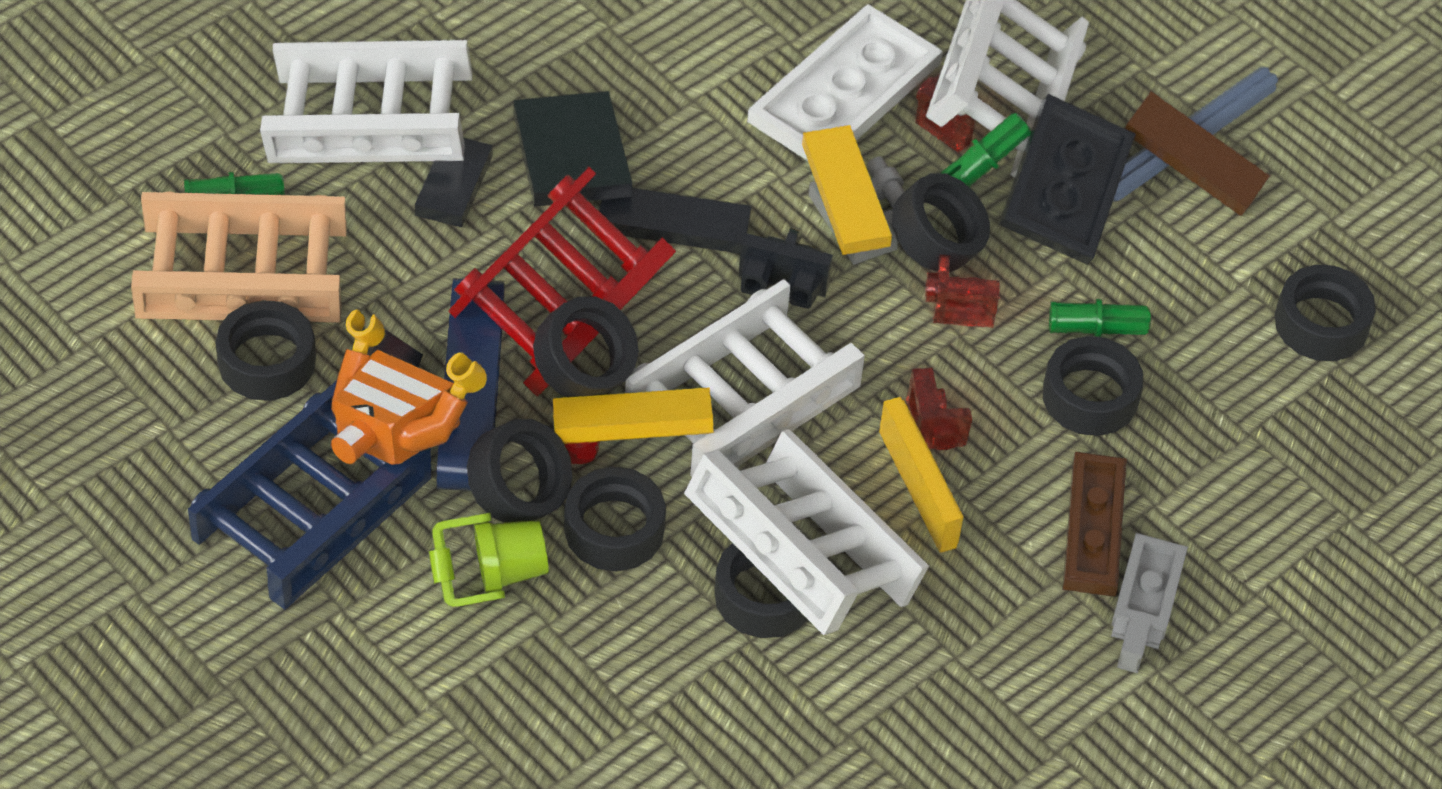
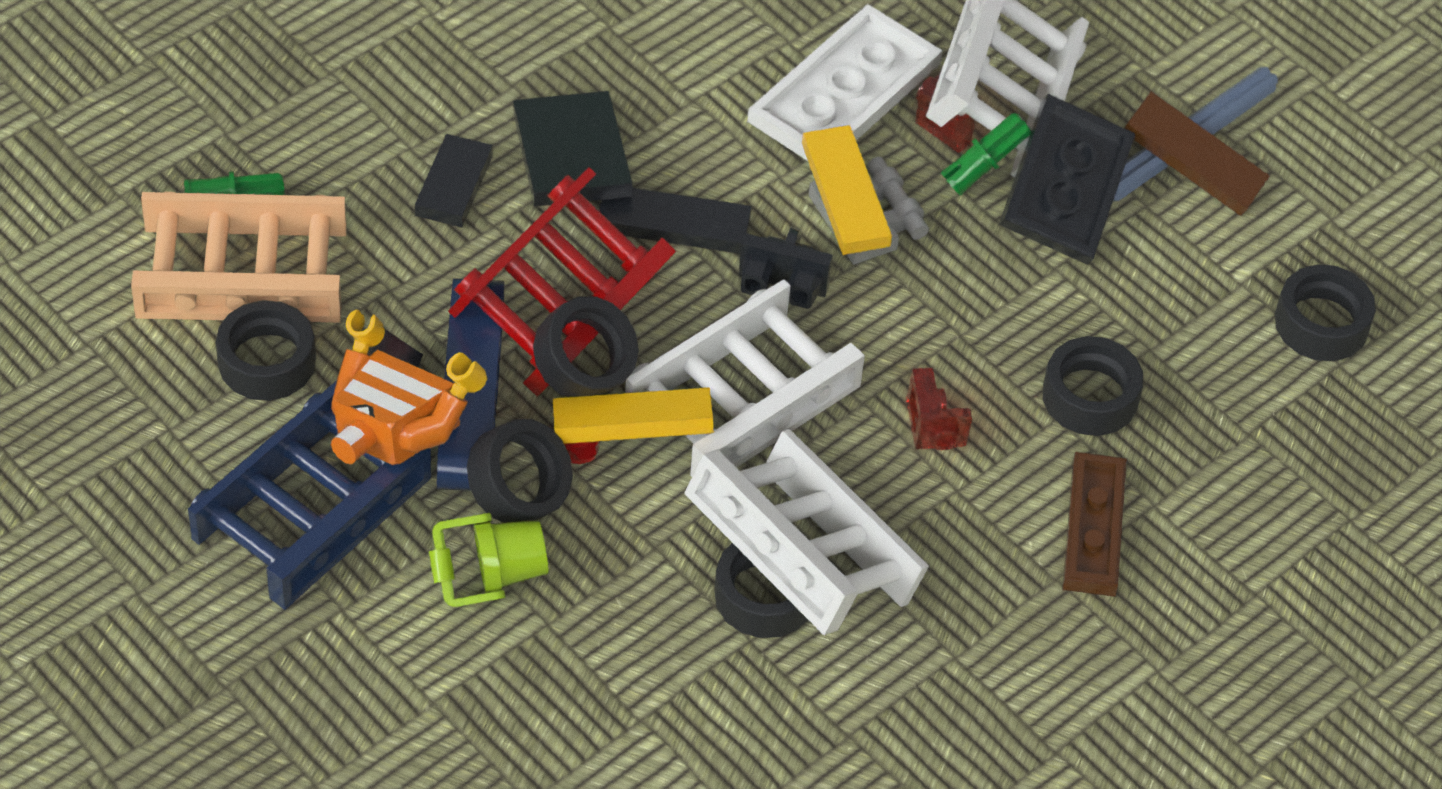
white fence [260,40,472,163] -> none
black tyre [564,466,666,571] -> none
yellow tile [879,396,963,553] -> none
black tyre [892,173,990,272] -> none
clear red bracket [925,254,1000,328] -> none
green axle [1049,299,1151,337] -> none
light grey hinge [1111,533,1188,673] -> none

